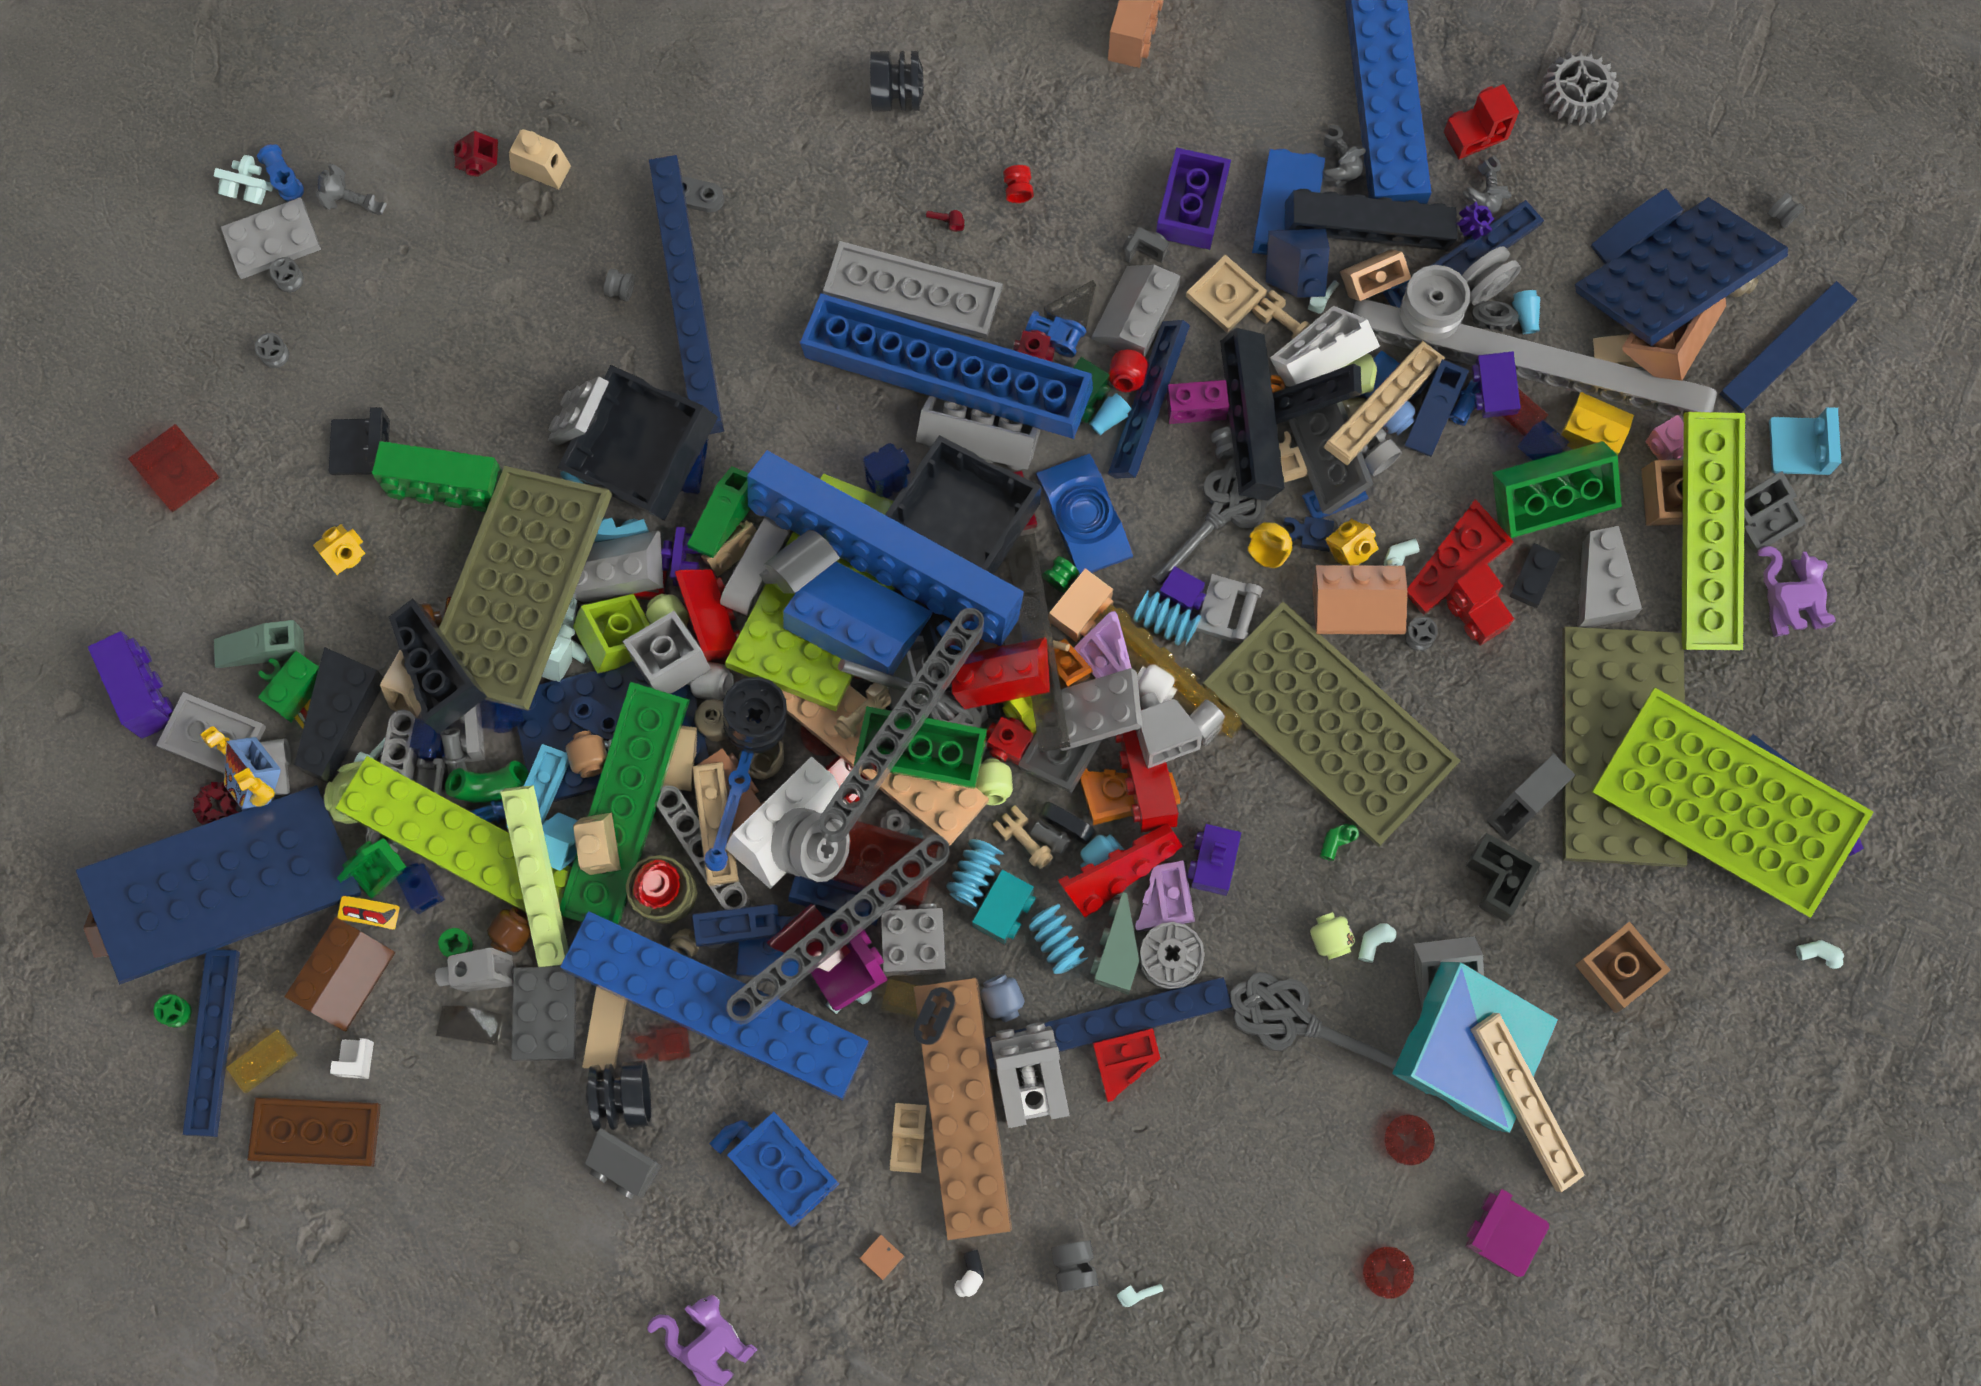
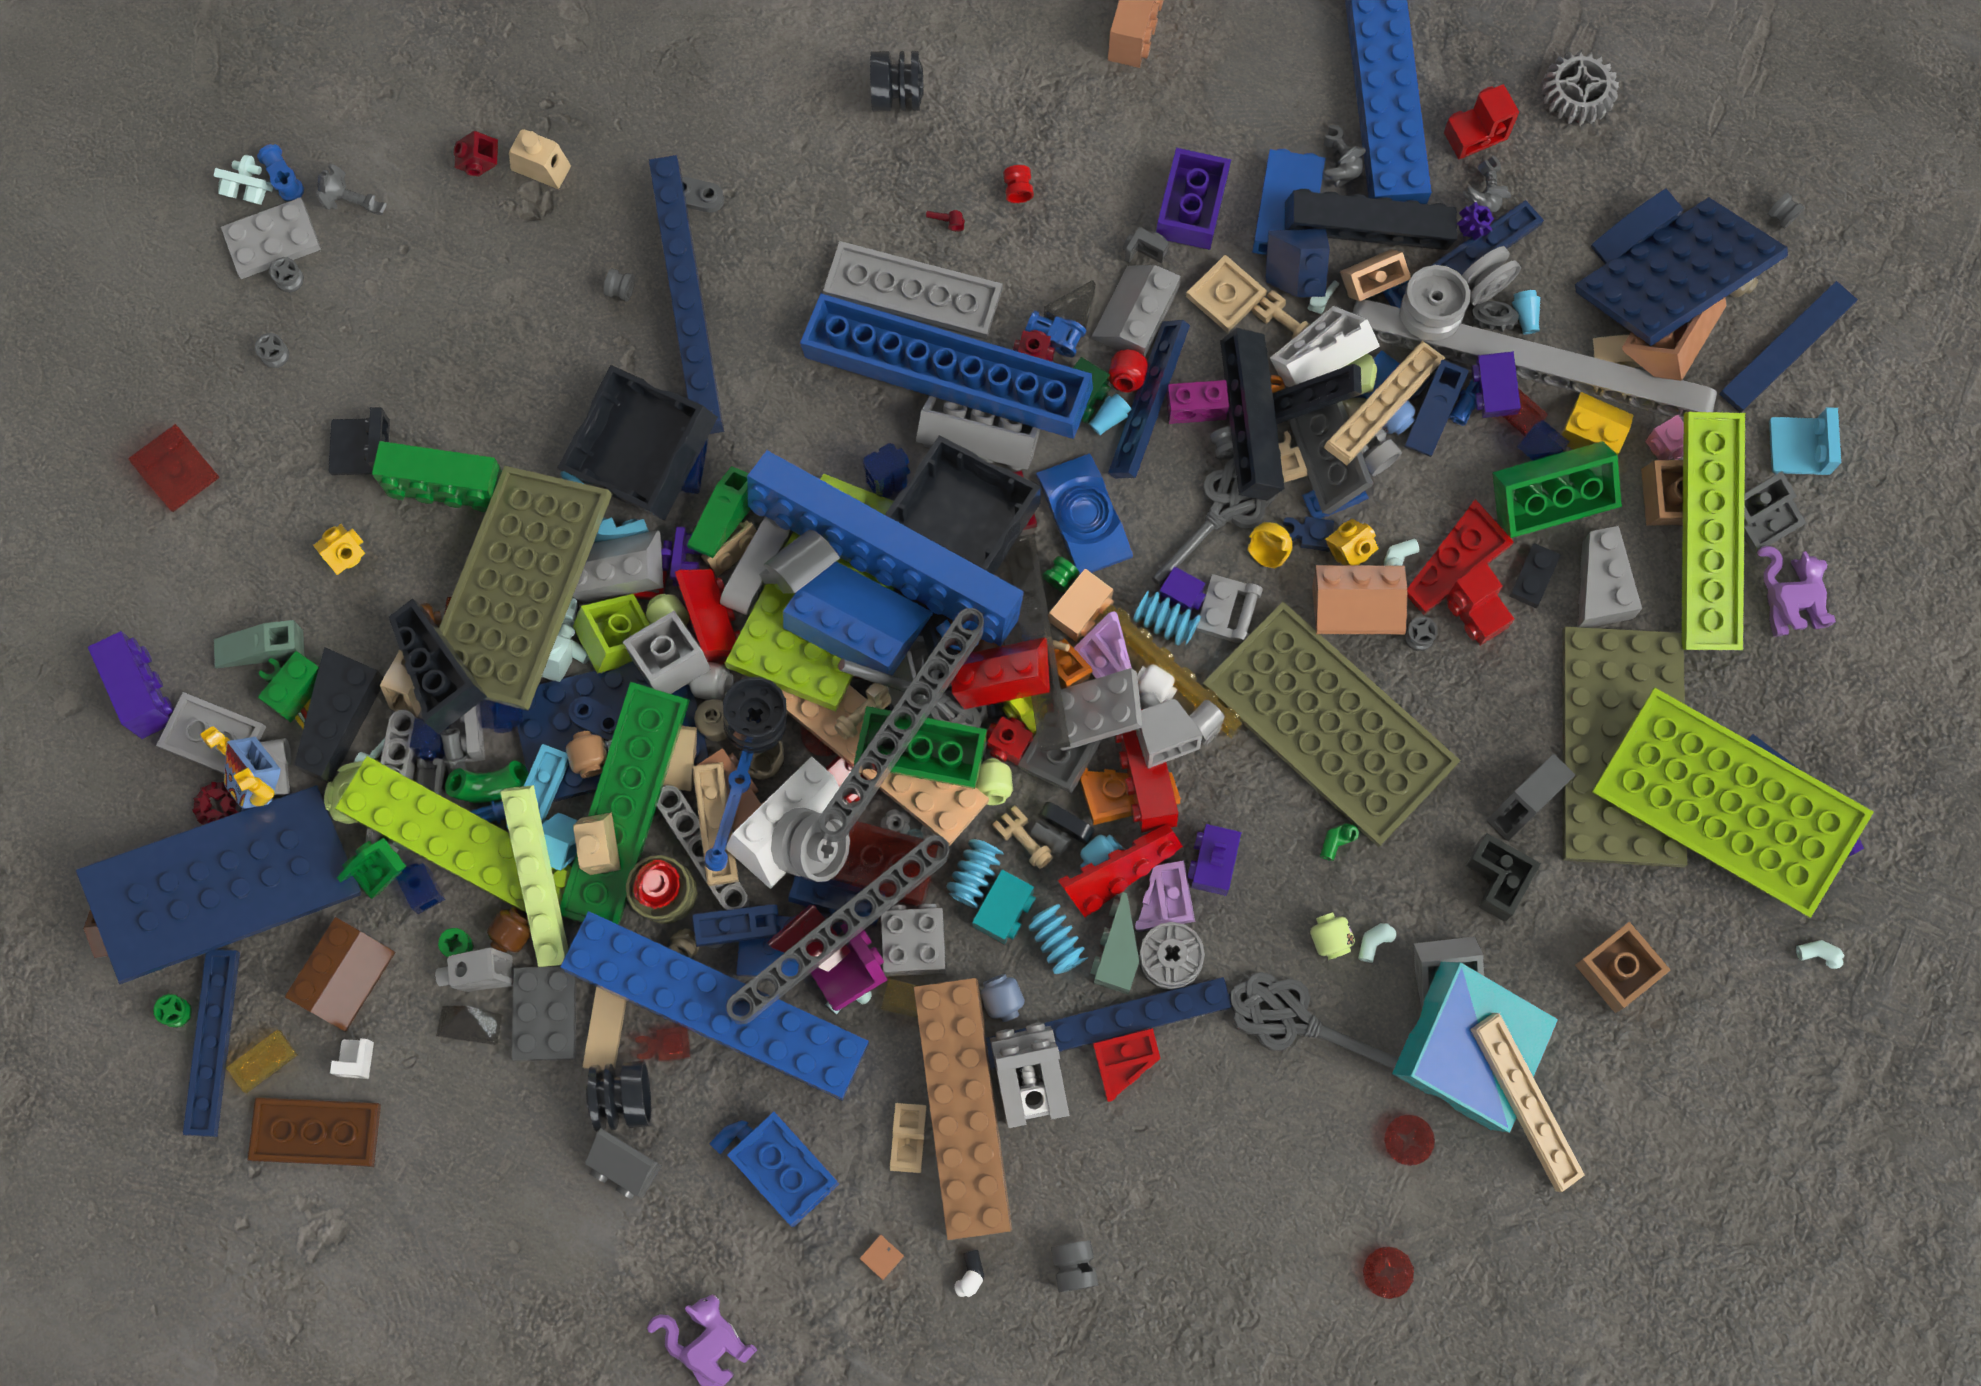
yellow sticker [337,896,400,929] -> none
light grey plate [548,376,609,446] -> none
black beam [914,987,956,1045] -> none
light aqua hand [1117,1284,1163,1307] -> none
magenta bracket [1465,1189,1549,1277] -> none

